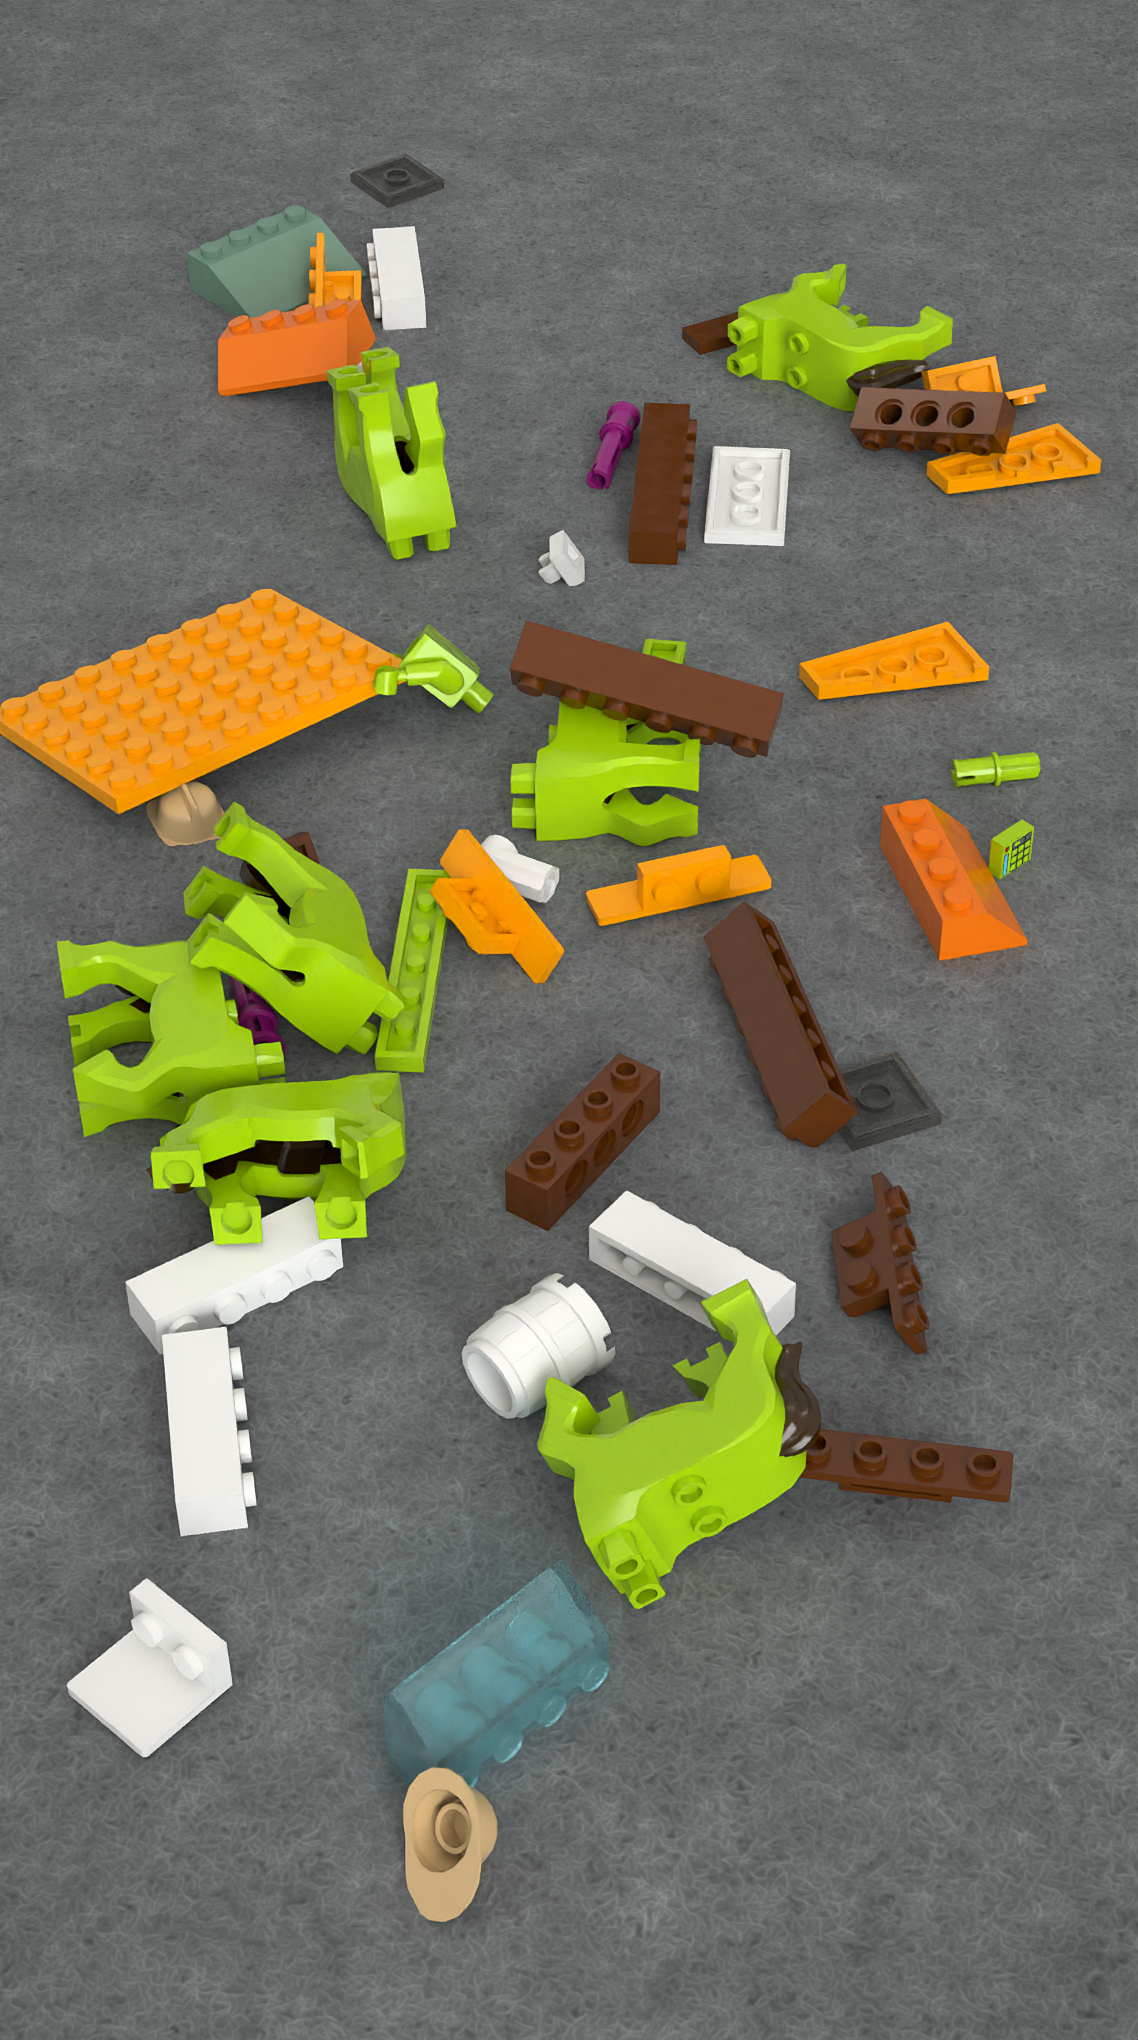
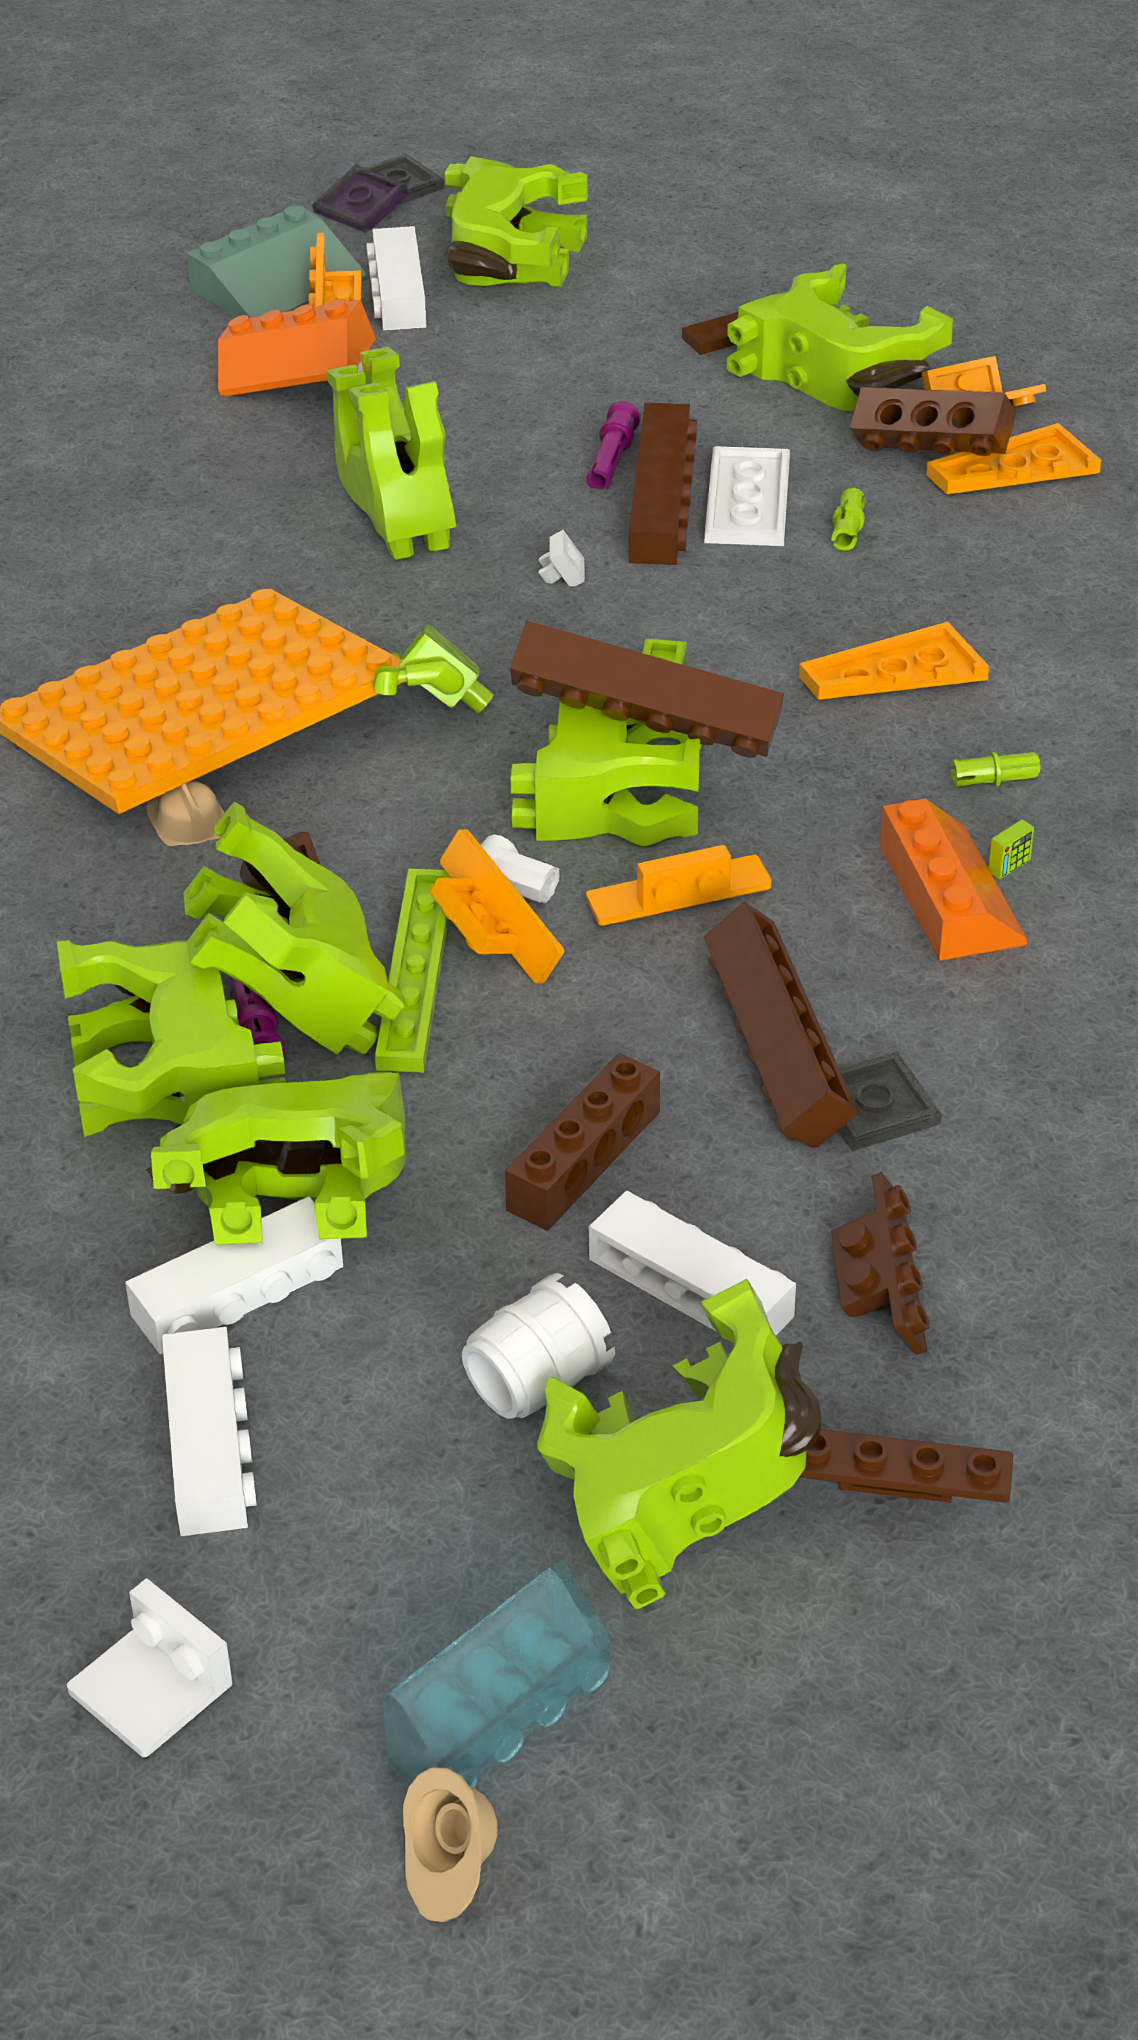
none -> clear smoke tile [312,164,409,233]
none -> lime piece [444,156,588,287]
none -> lime pin [831,488,866,551]

